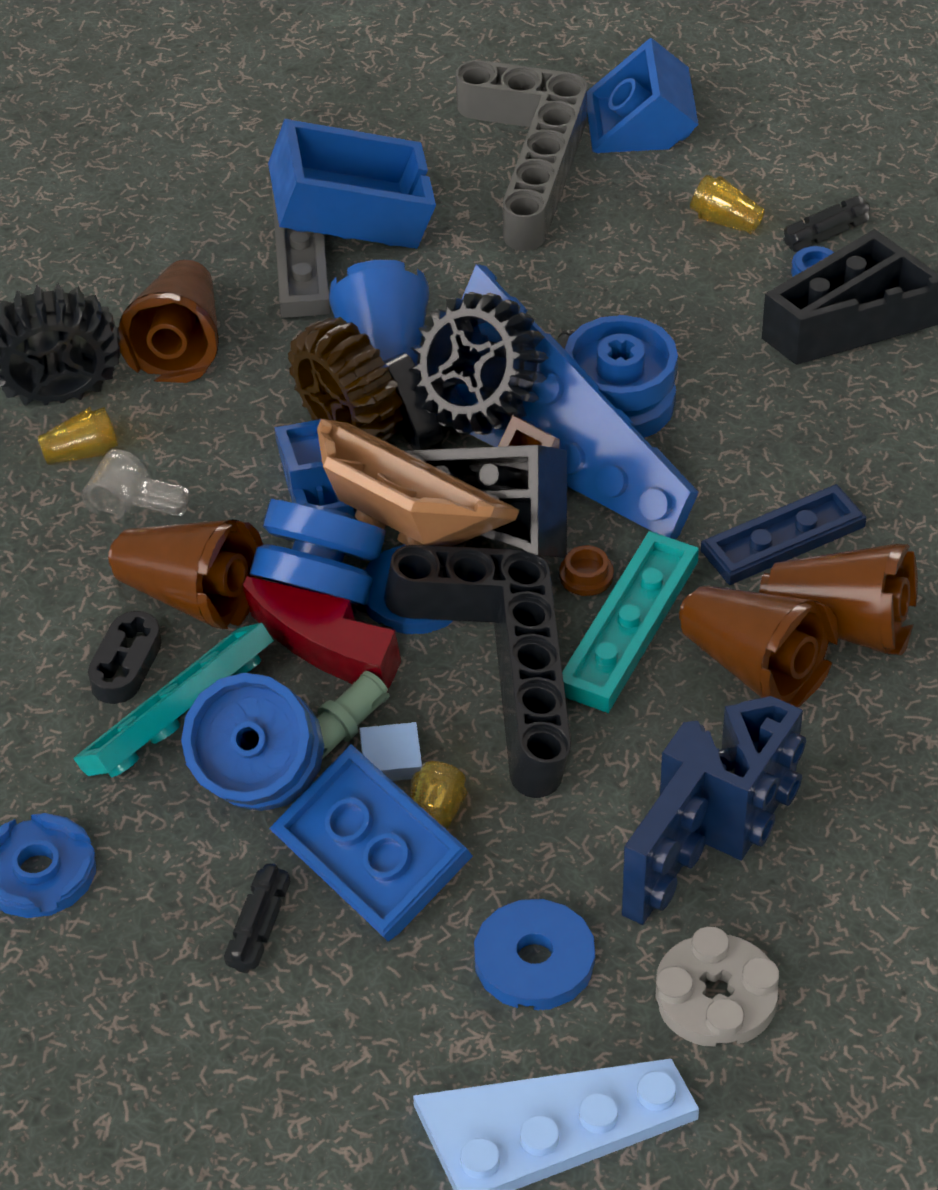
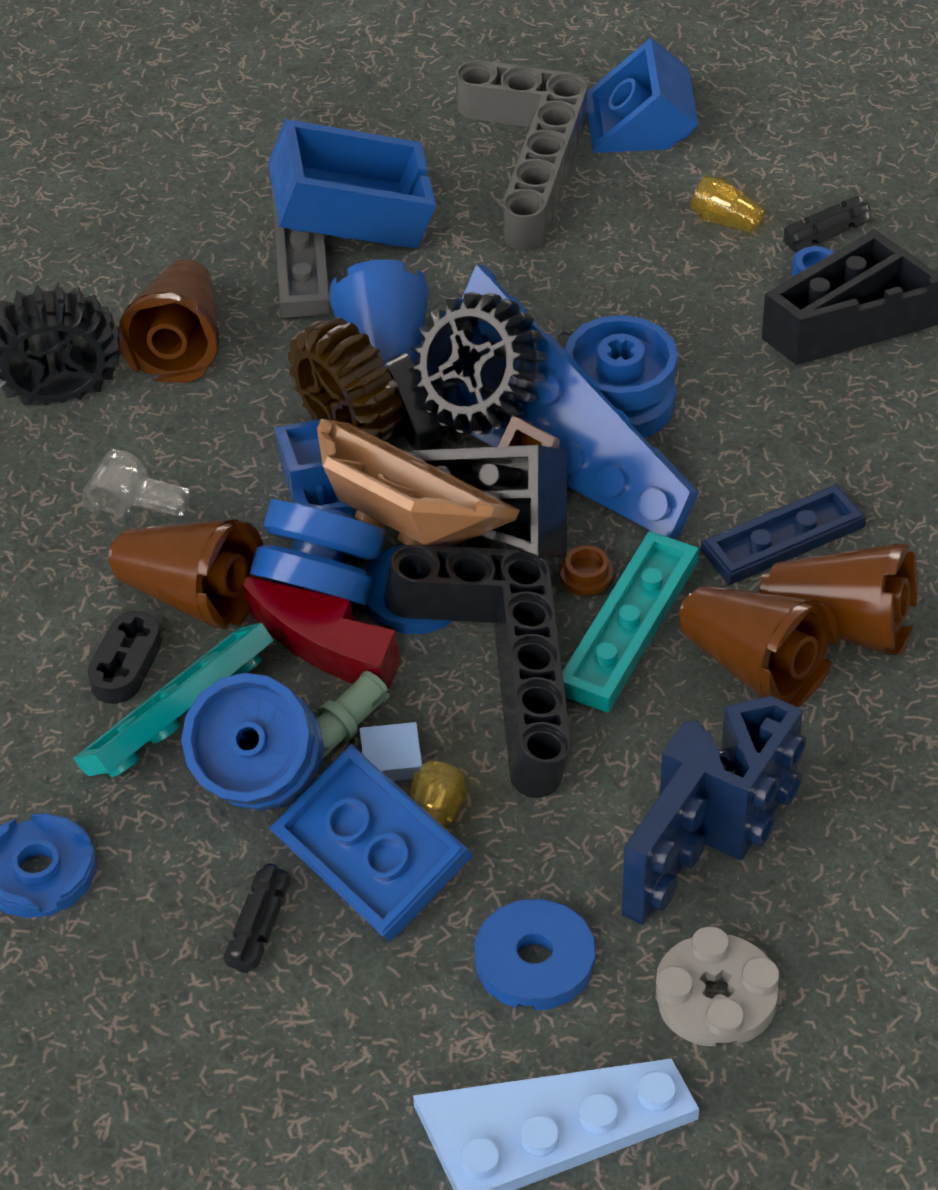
clear yellow cone [37,406,119,465] -> none

